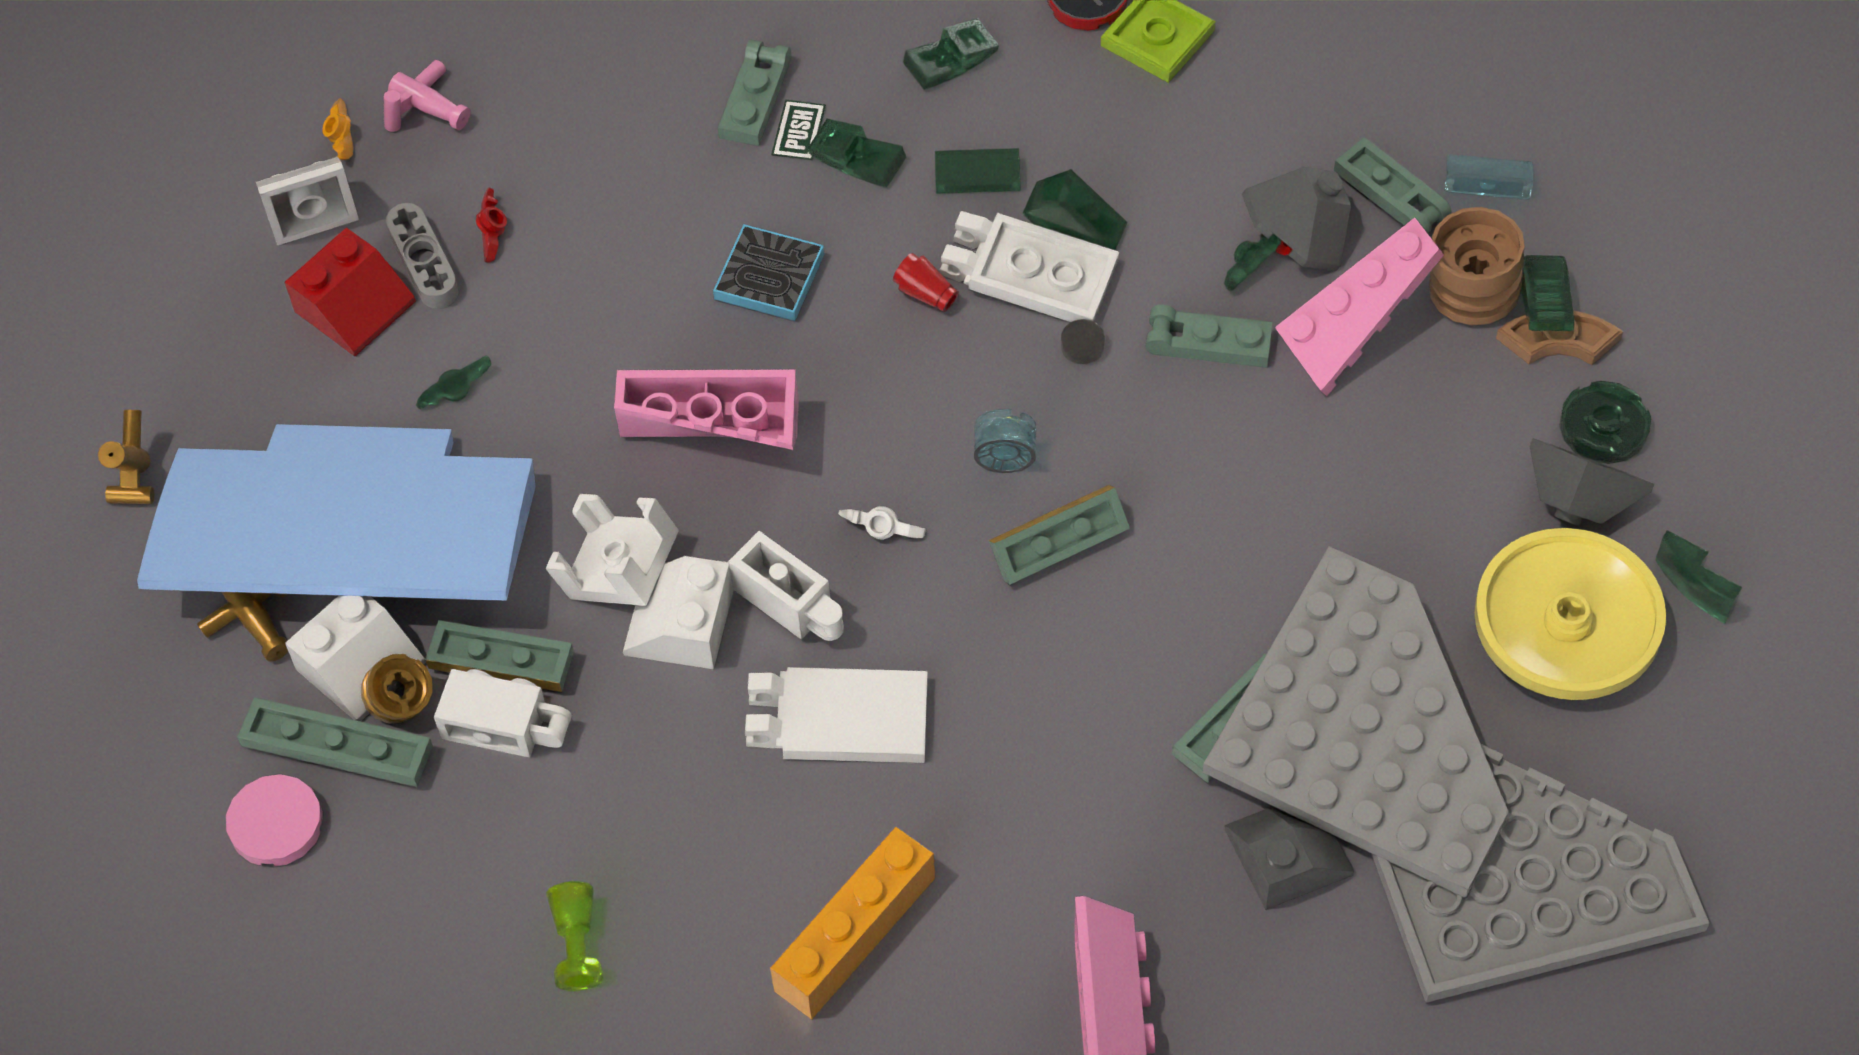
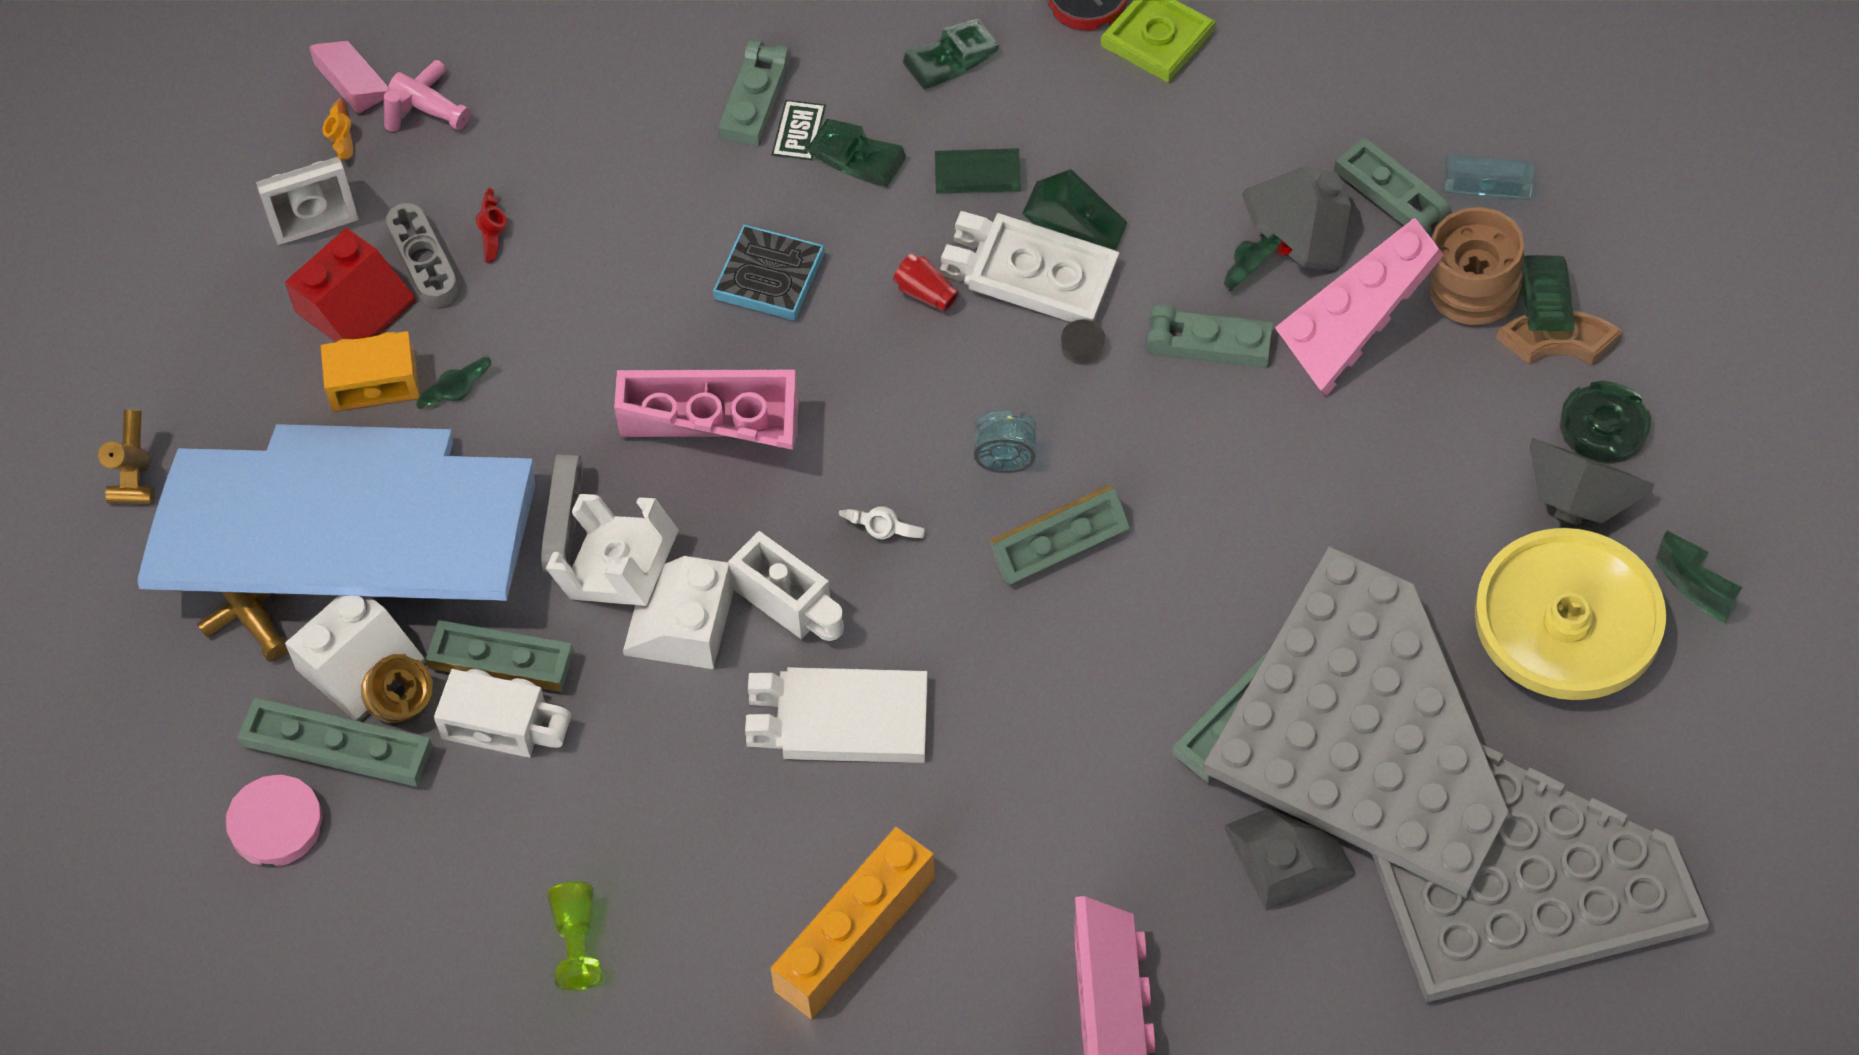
none -> bright pink slope [309,41,388,115]
none -> light orange brick [320,331,420,412]
none -> light grey beam [541,454,583,572]

